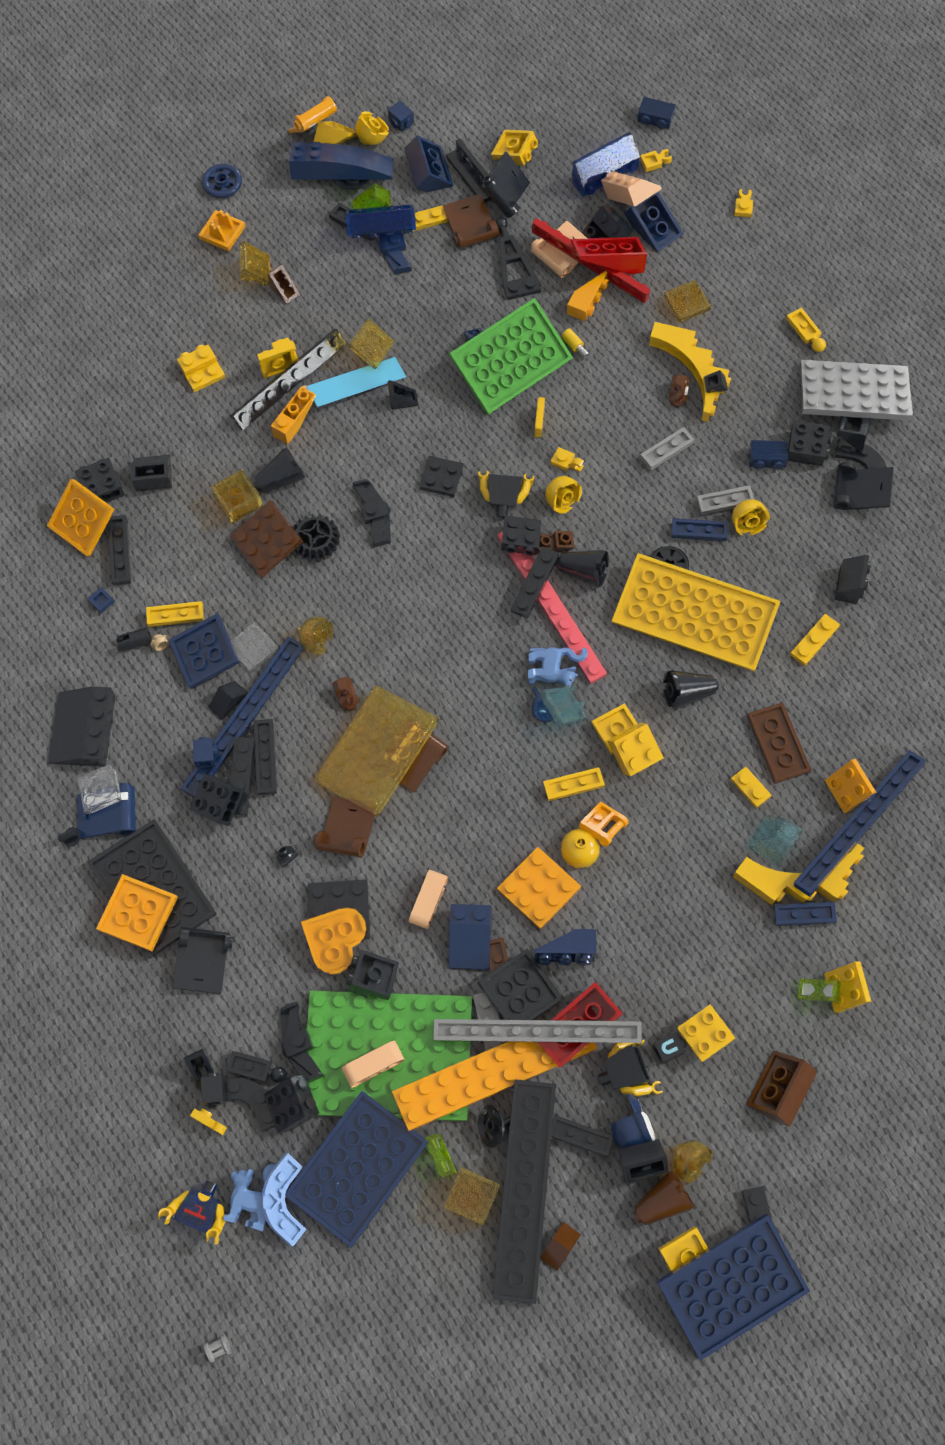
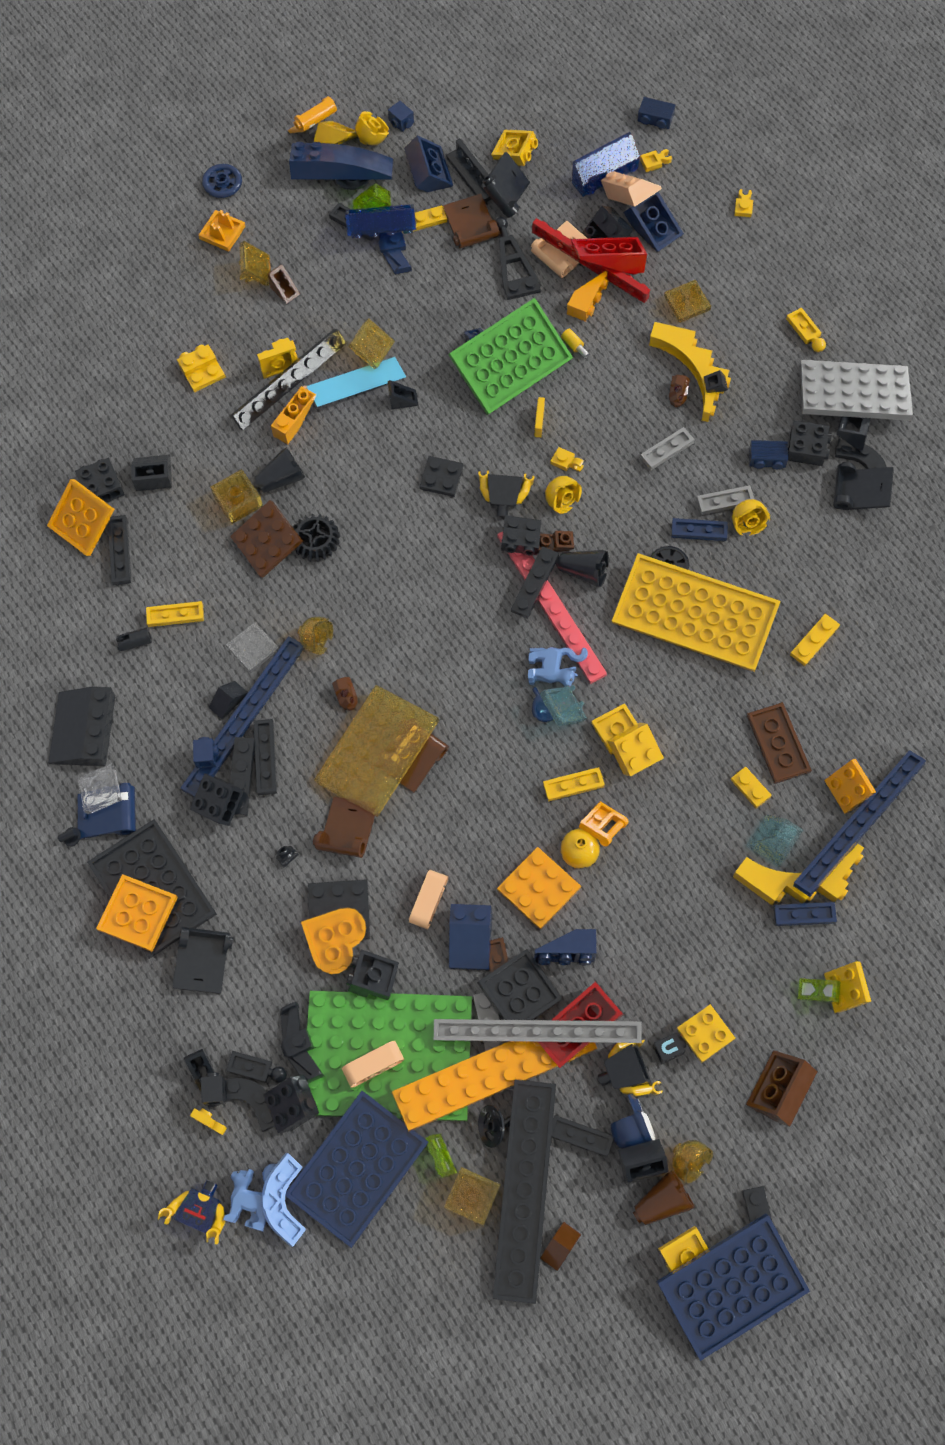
dark blue plate [88,587,115,613] -> none
tan plate [150,634,169,651] -> none
dark blue plate [169,614,240,689] -> none
light grey bush [204,1335,232,1363] -> none
black plate [353,479,391,548] -> none
black cone [663,670,718,708] -> none
black slope [834,555,871,604] -> none

